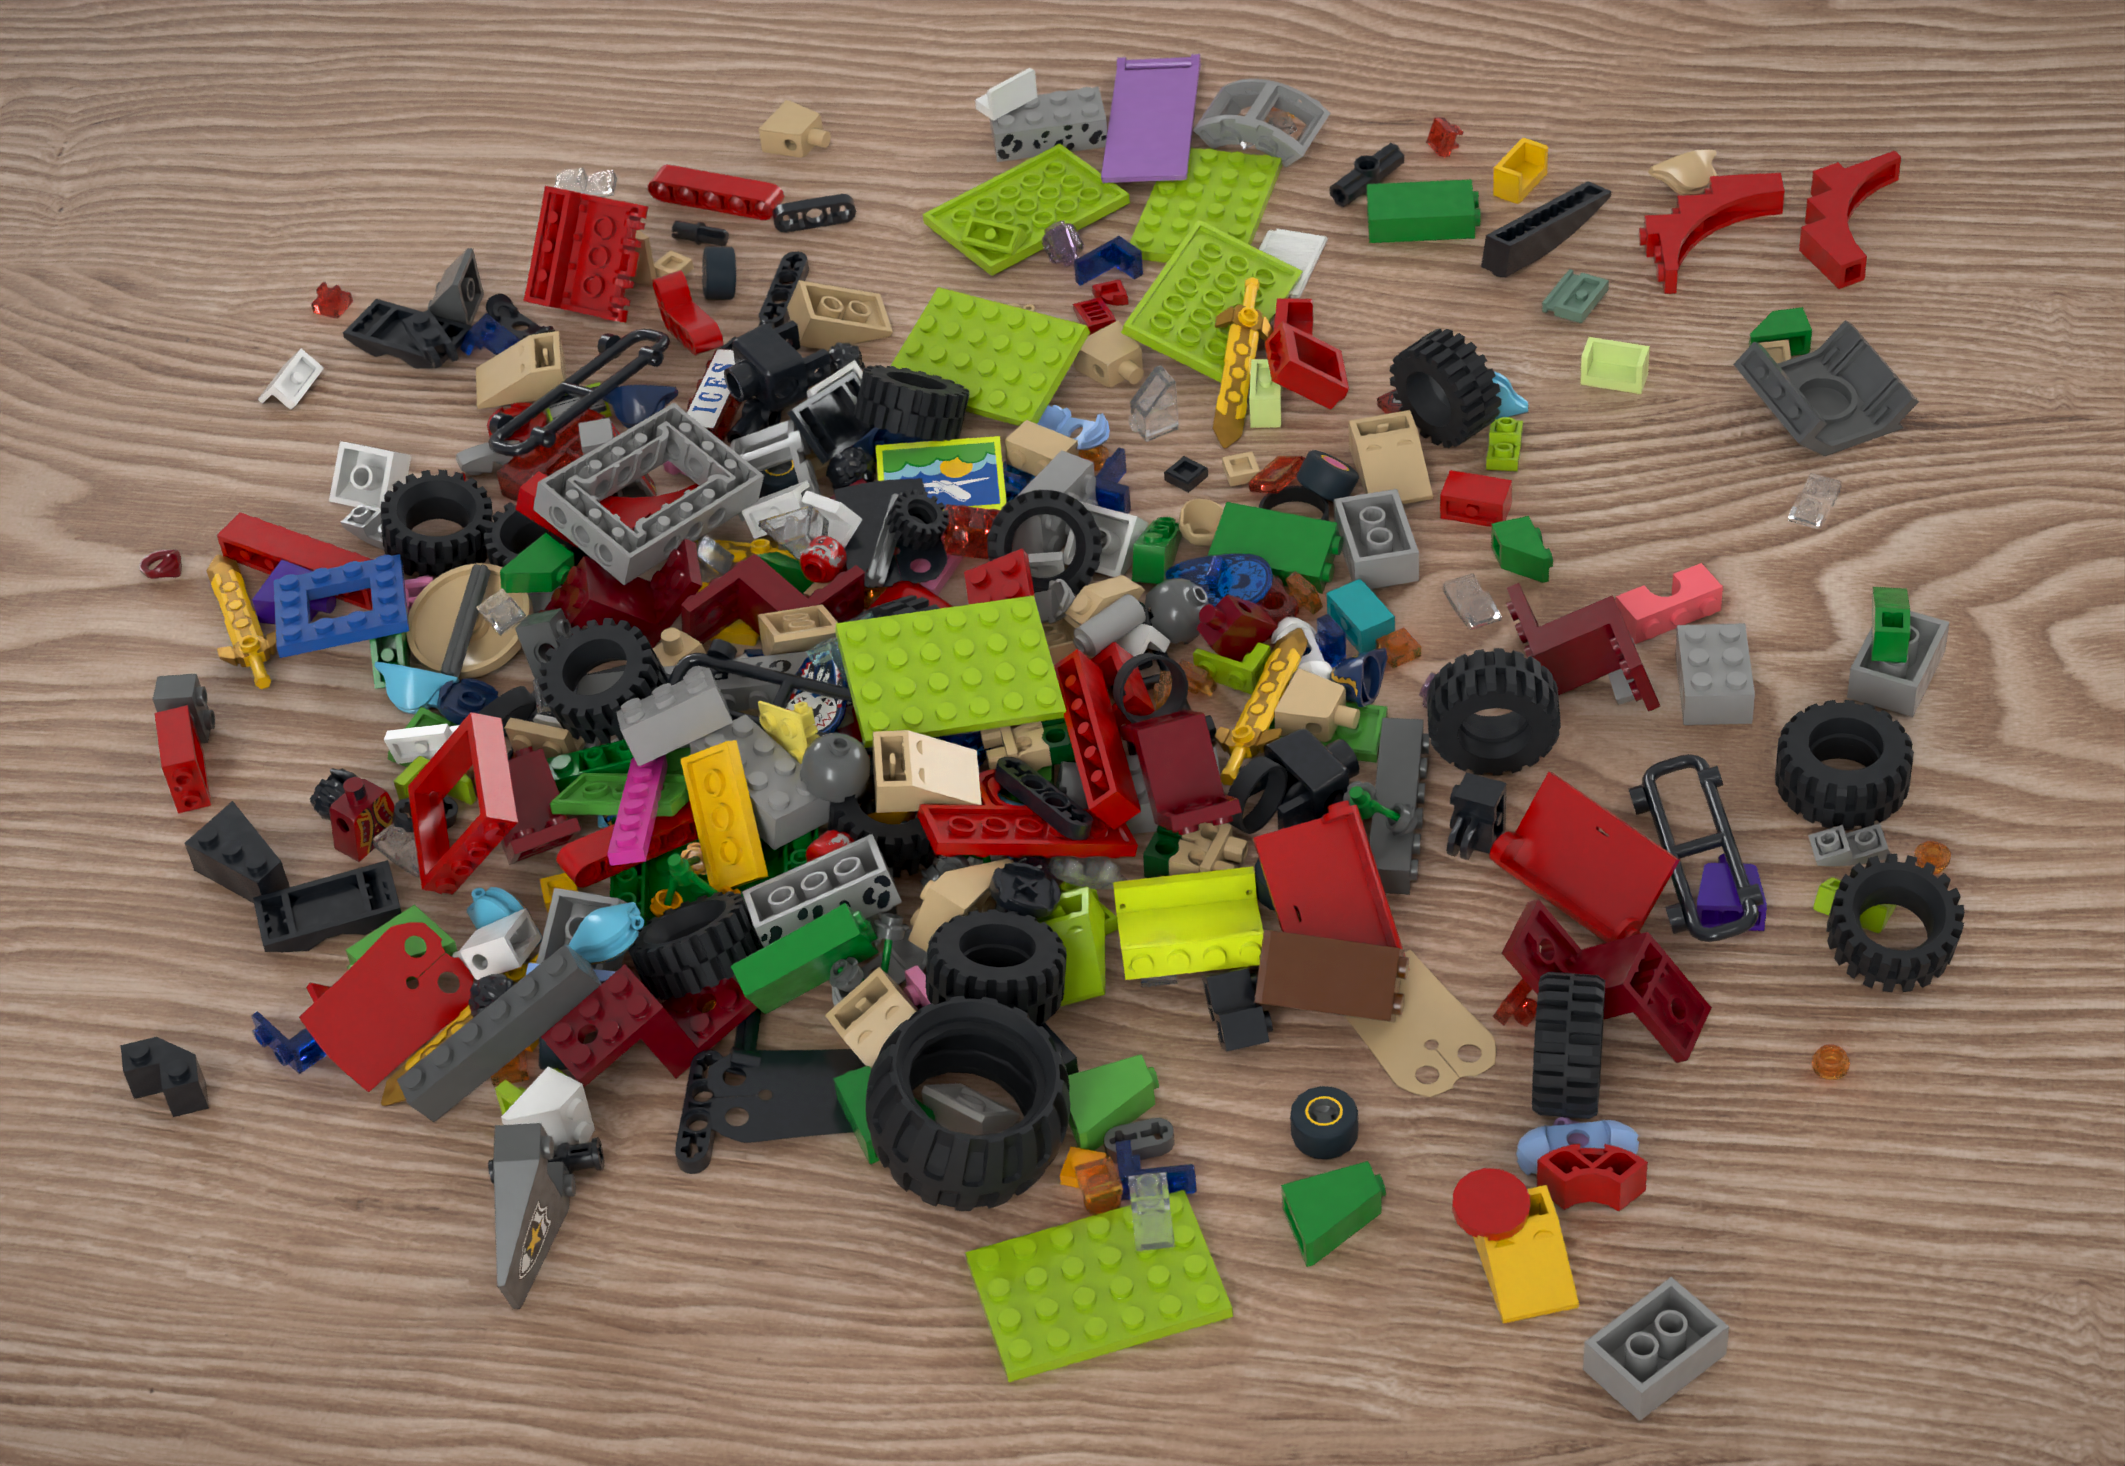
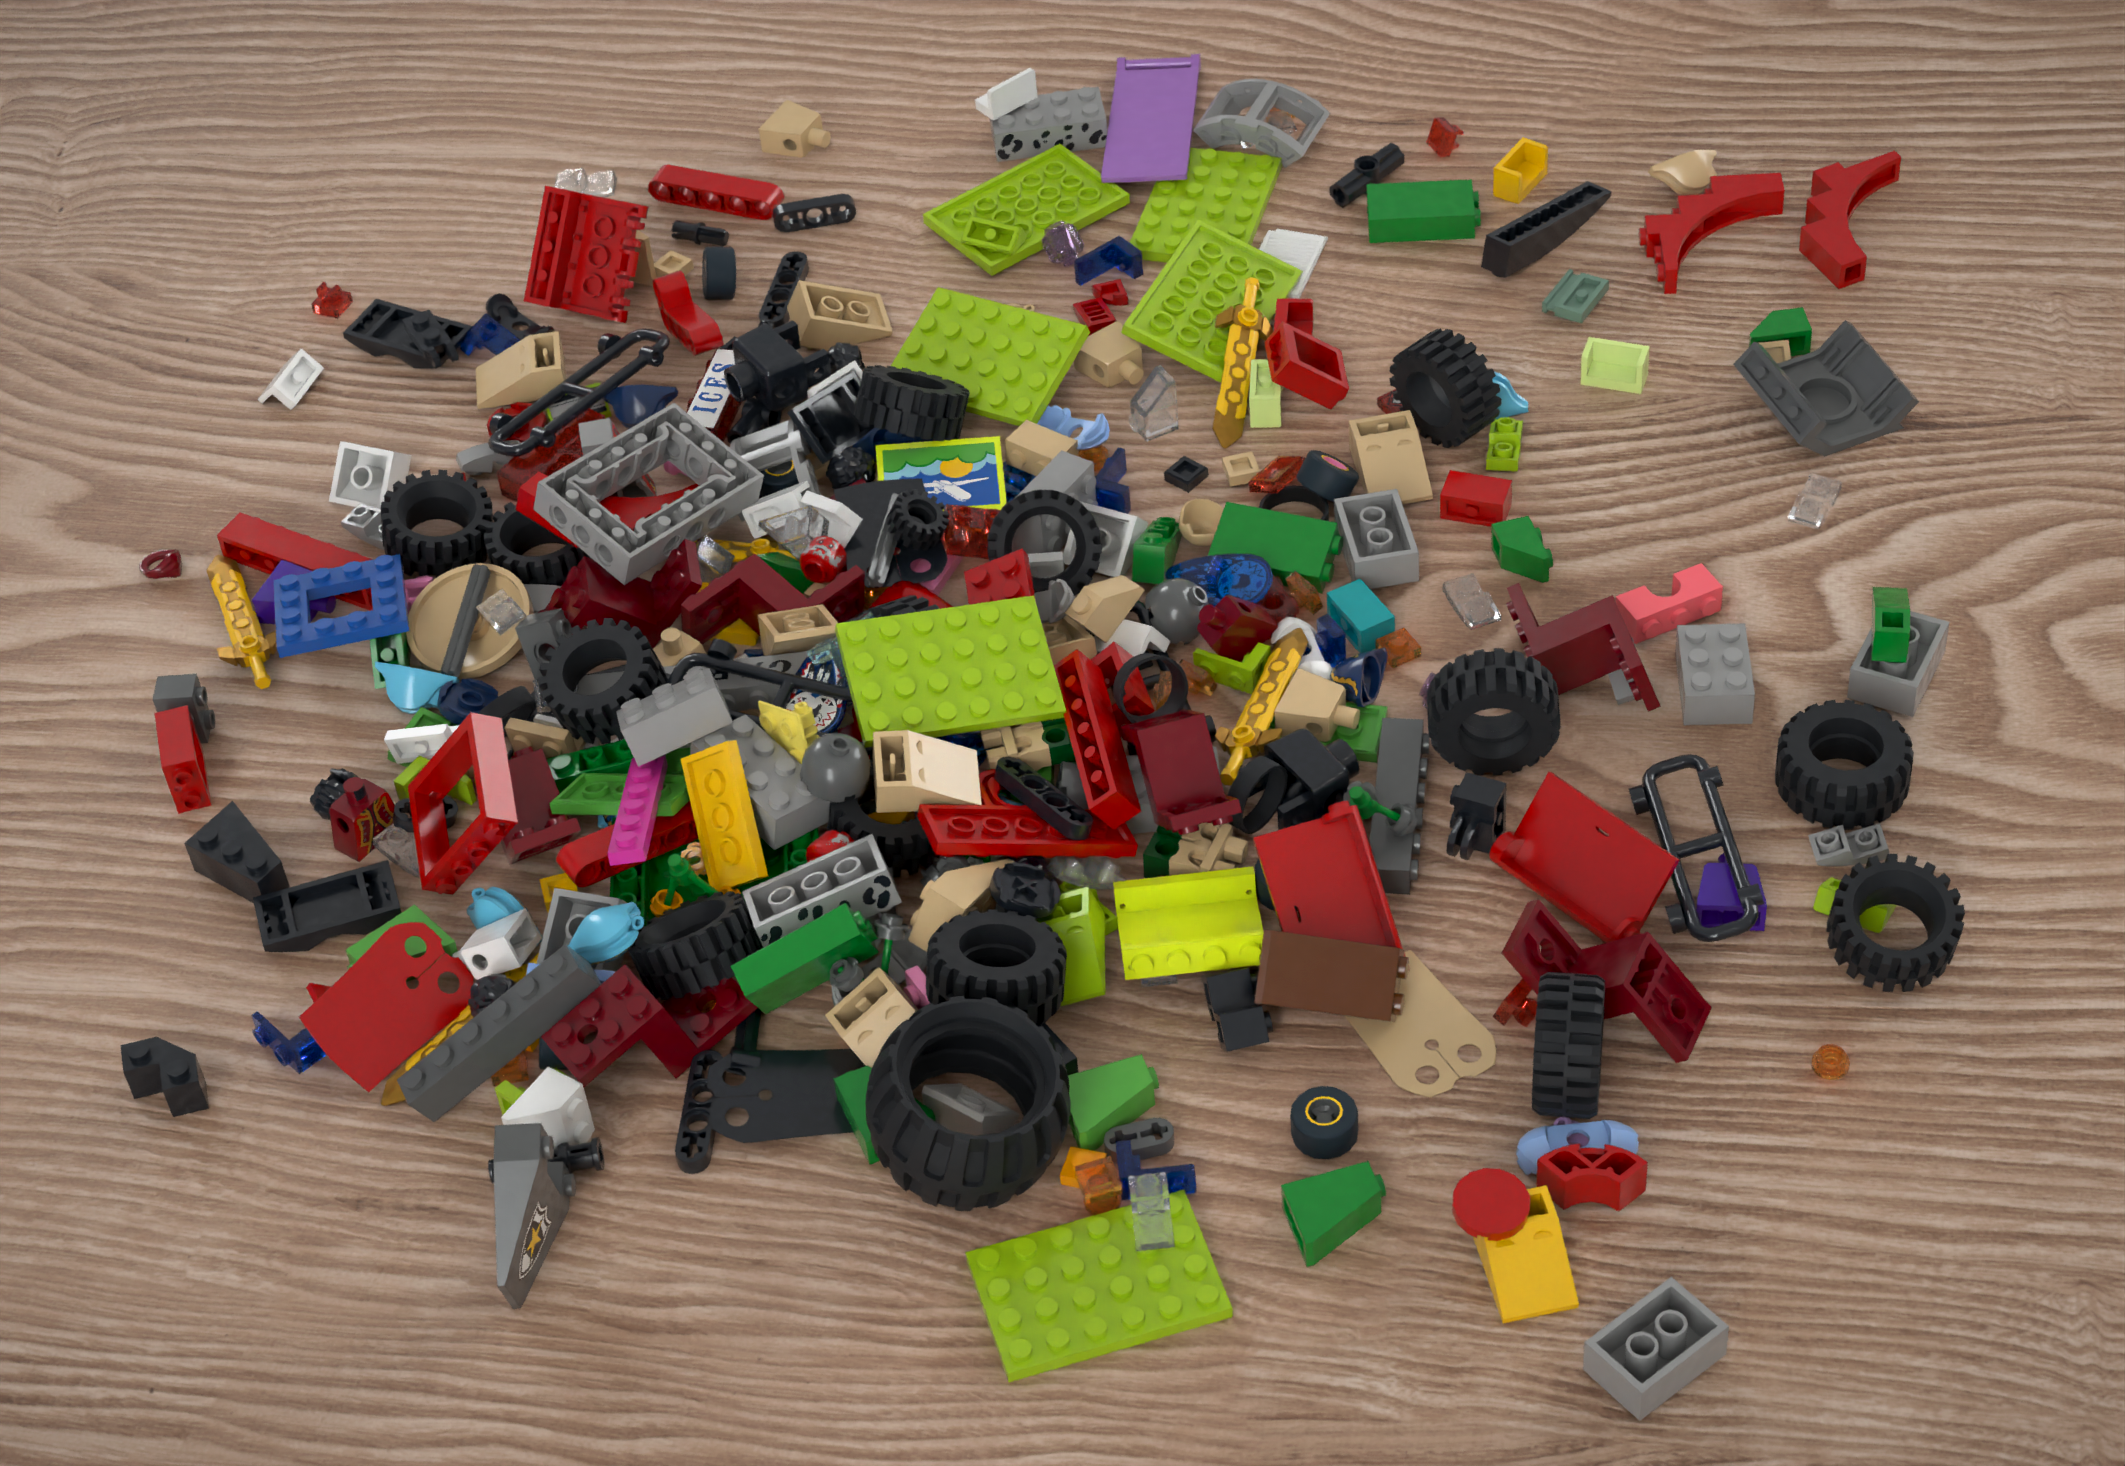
dark grey slope [428,248,484,326] -> none
green slope [500,533,574,593] -> none
light grey brick [1073,594,1146,657] -> none
clear orange plate [1914,841,1951,874] -> none

